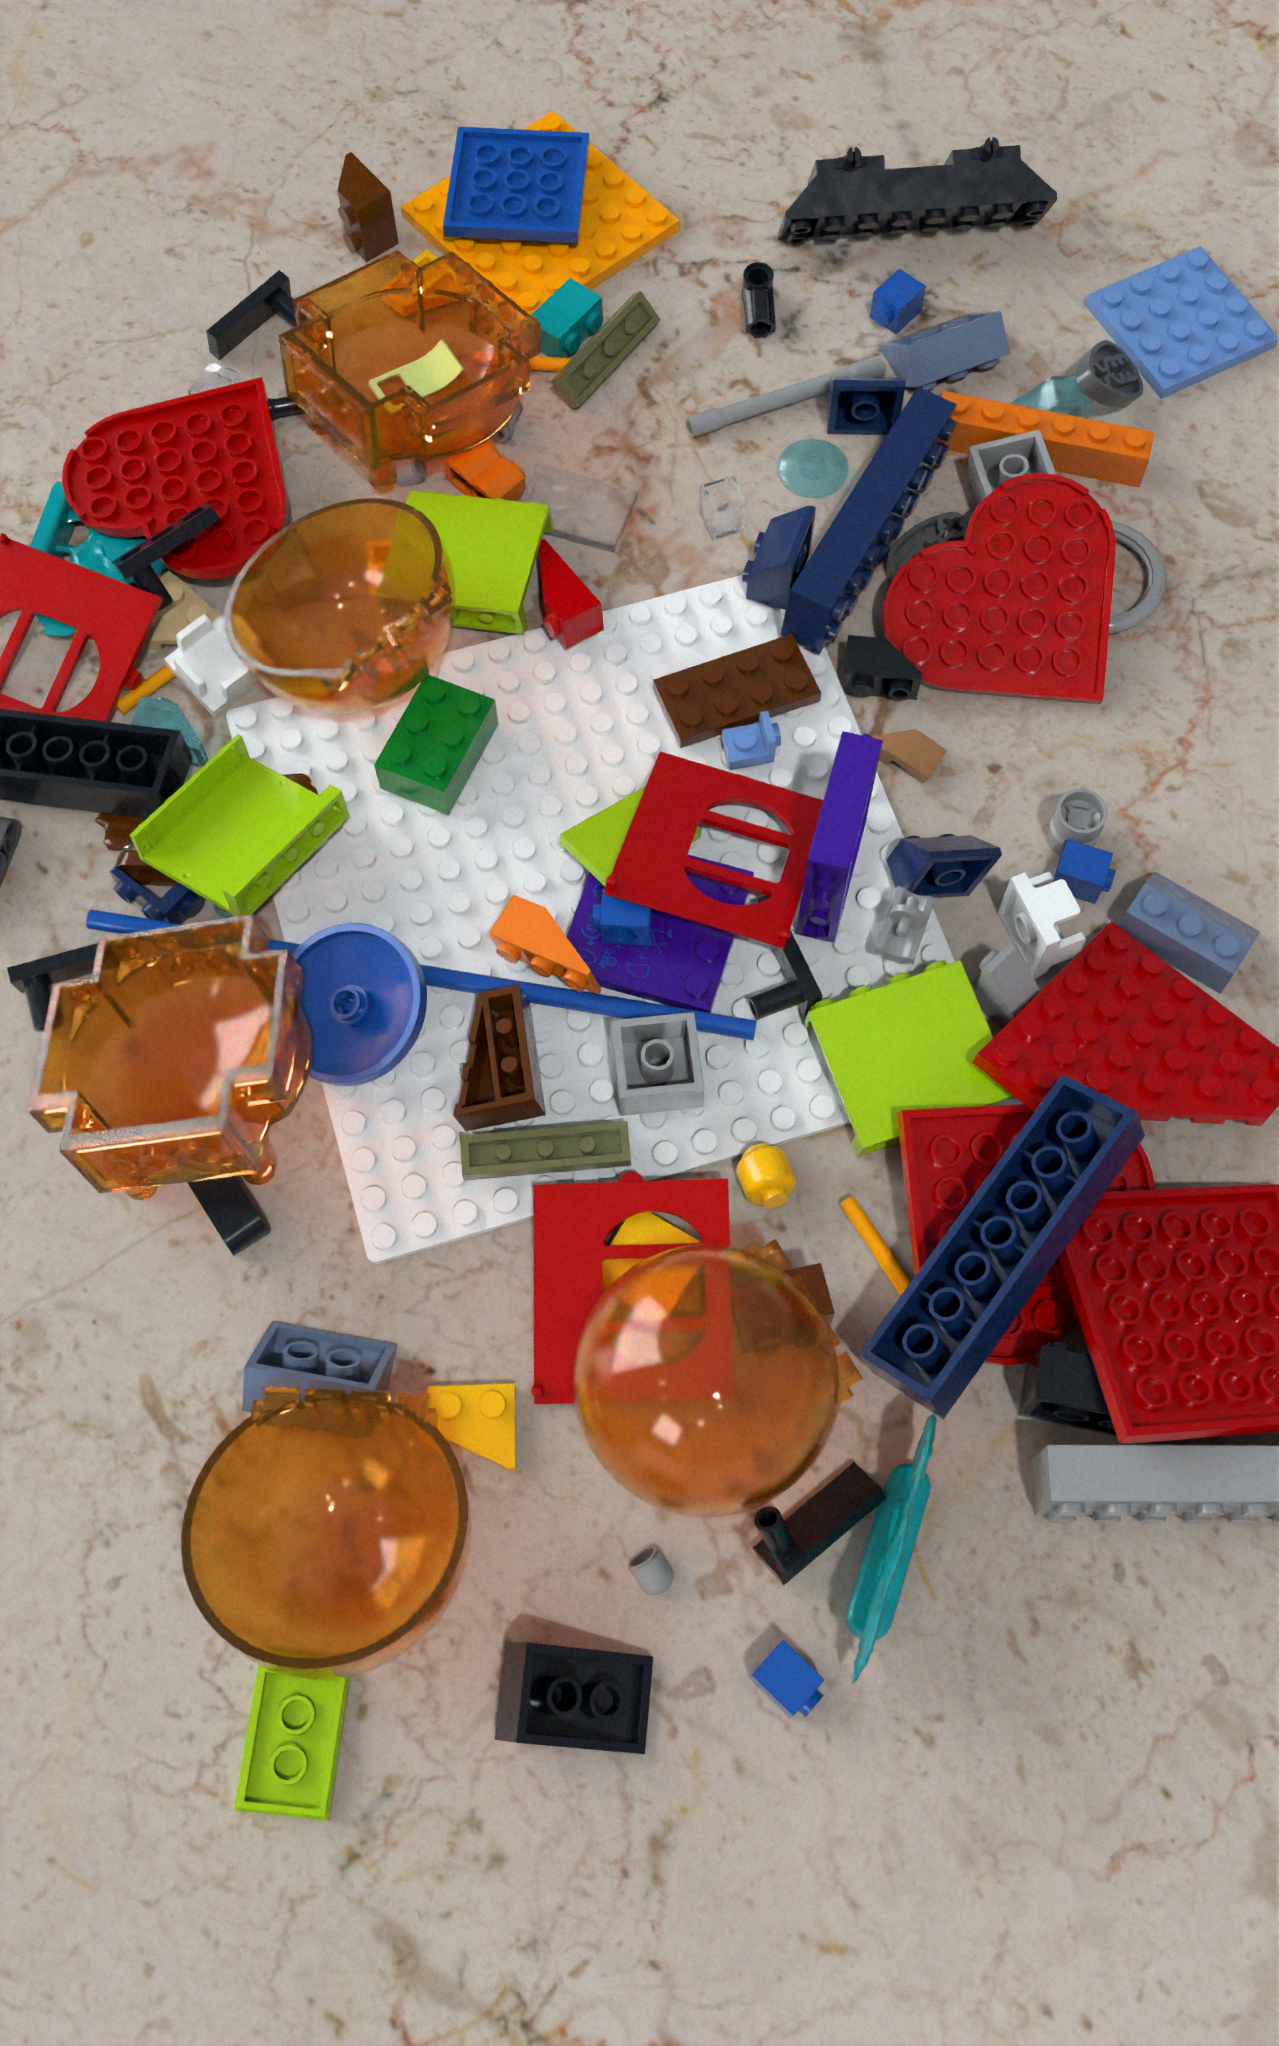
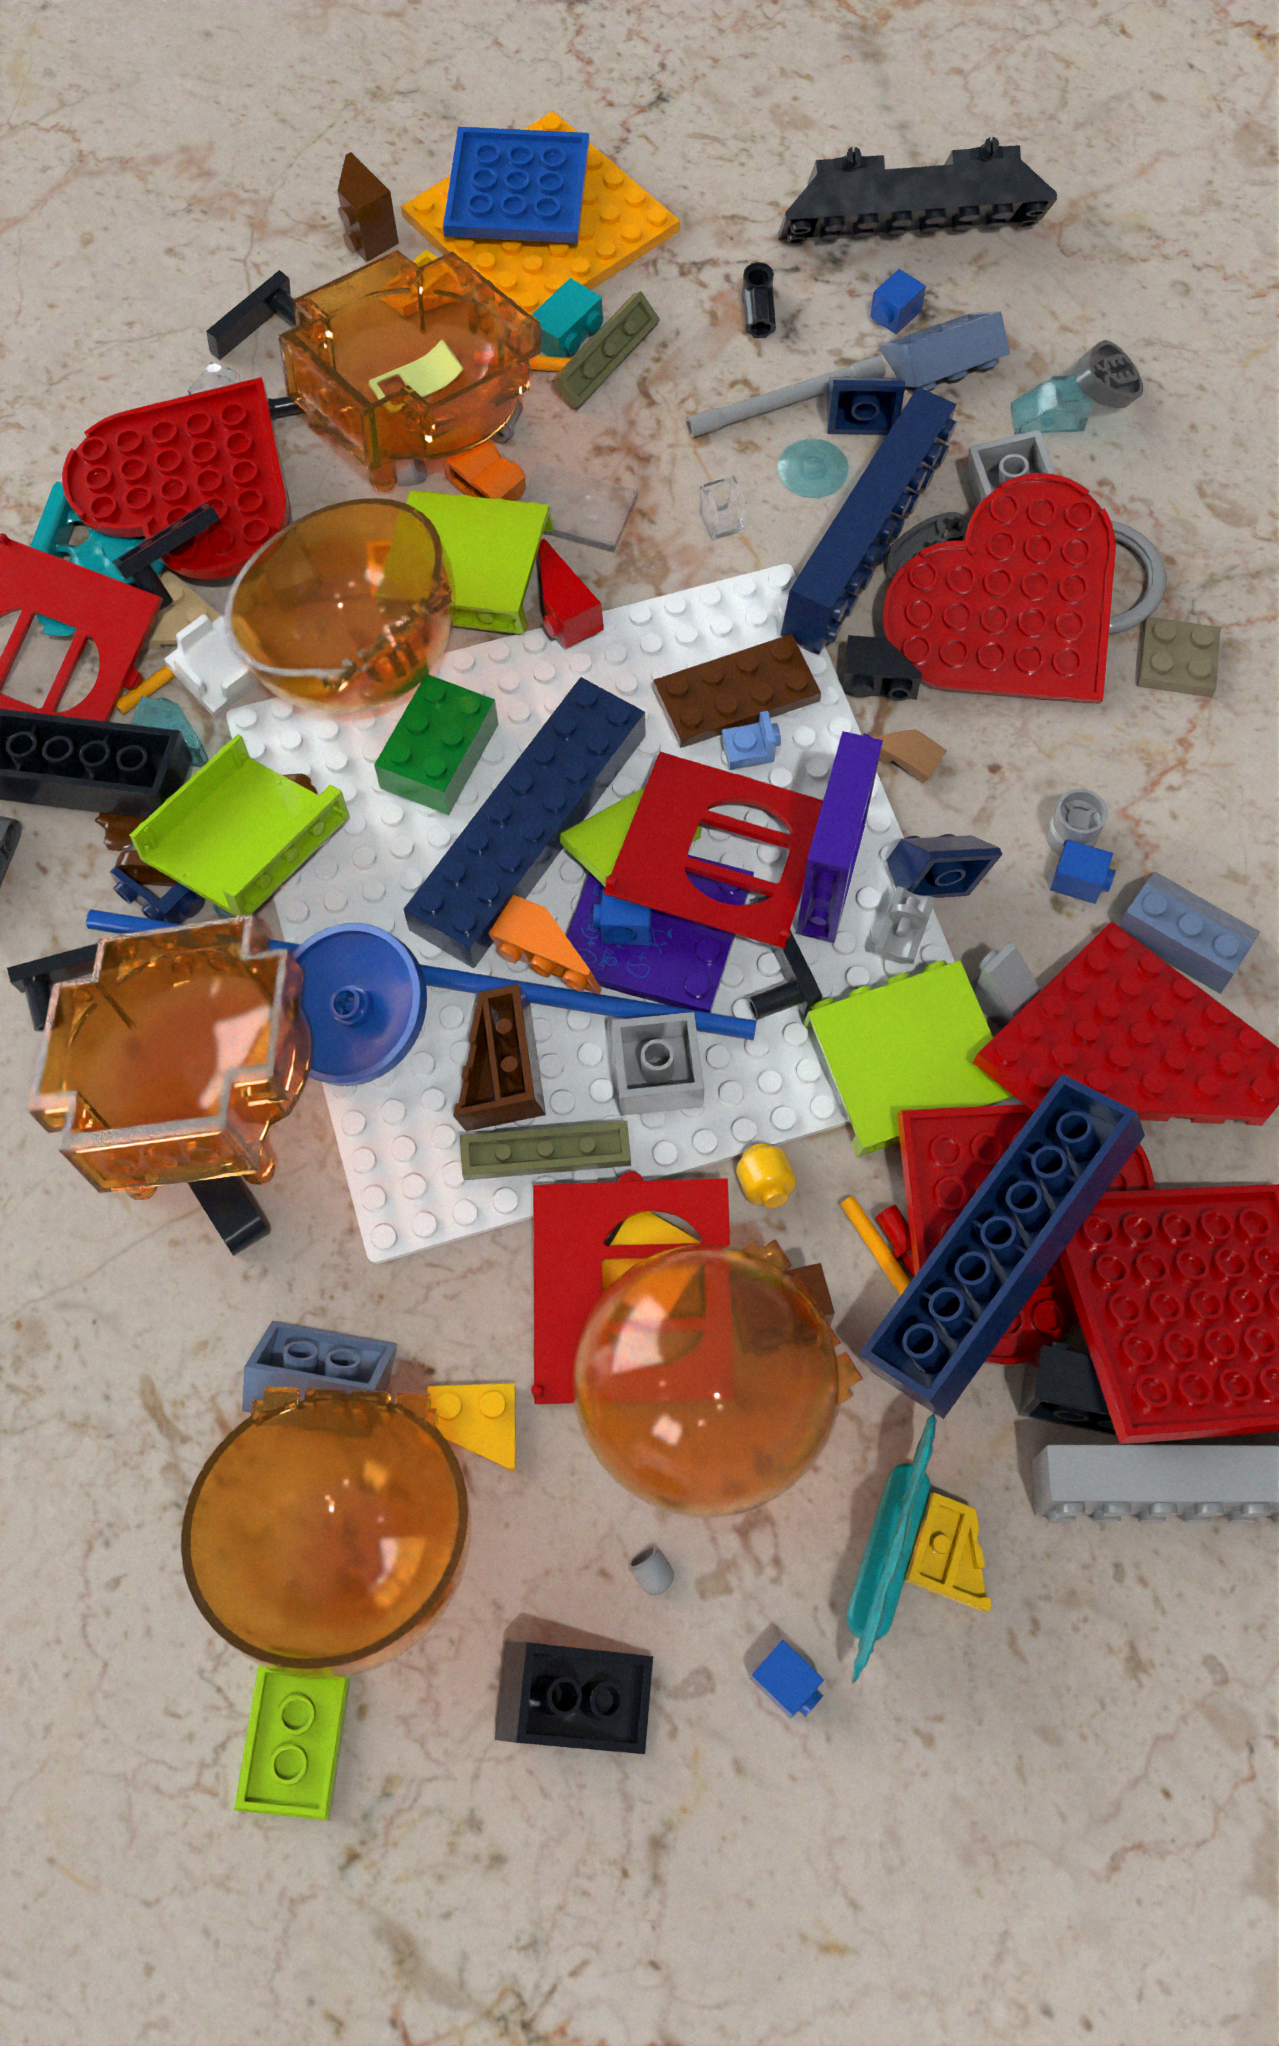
dark blue slope [742,505,816,610] -> none
black piece [752,1462,886,1585] -> none
orange brick [941,391,1155,488] -> none
white panel [997,872,1086,979] -> none
medium blue plate [1085,246,1279,399] -> none
none -> dark blue brick [403,677,646,969]
none -> red pin [875,1204,915,1277]
none -> yellow wing [904,1492,992,1613]
none -> dark tan plate [1137,617,1221,697]

